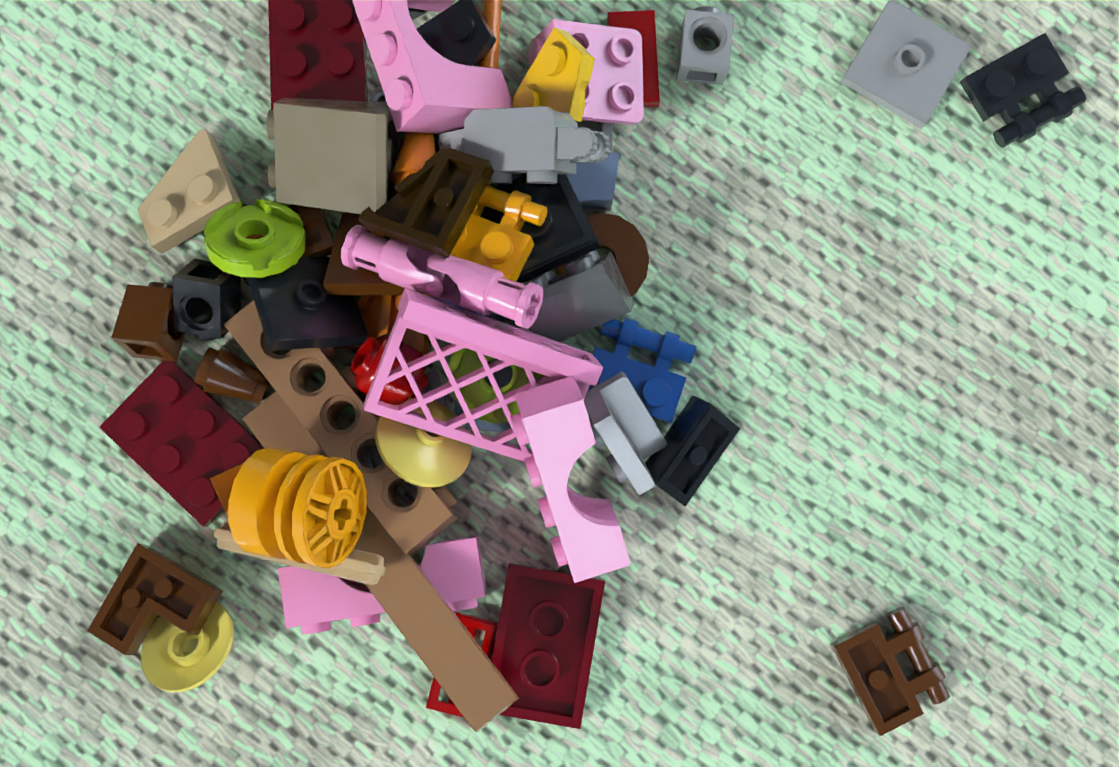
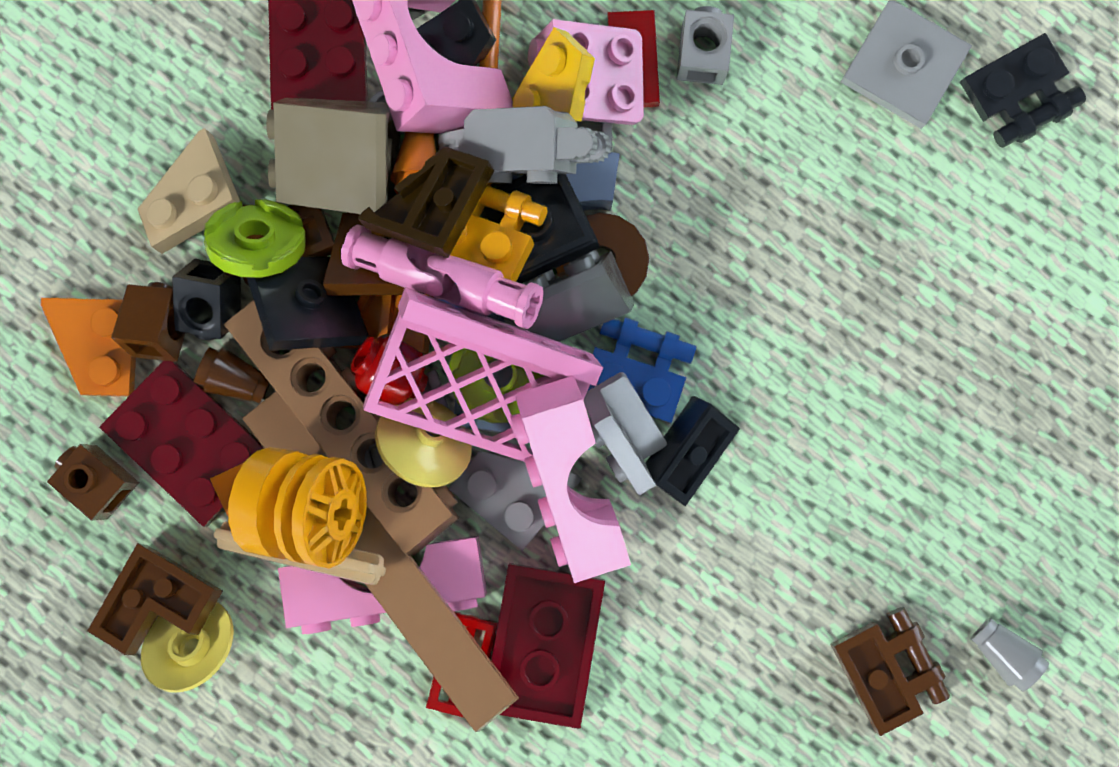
none -> orange wing [41,298,136,397]
none -> reddish brown brick [47,444,140,521]
none -> light grey wing [448,451,582,551]
none -> light grey cone [970,618,1049,692]

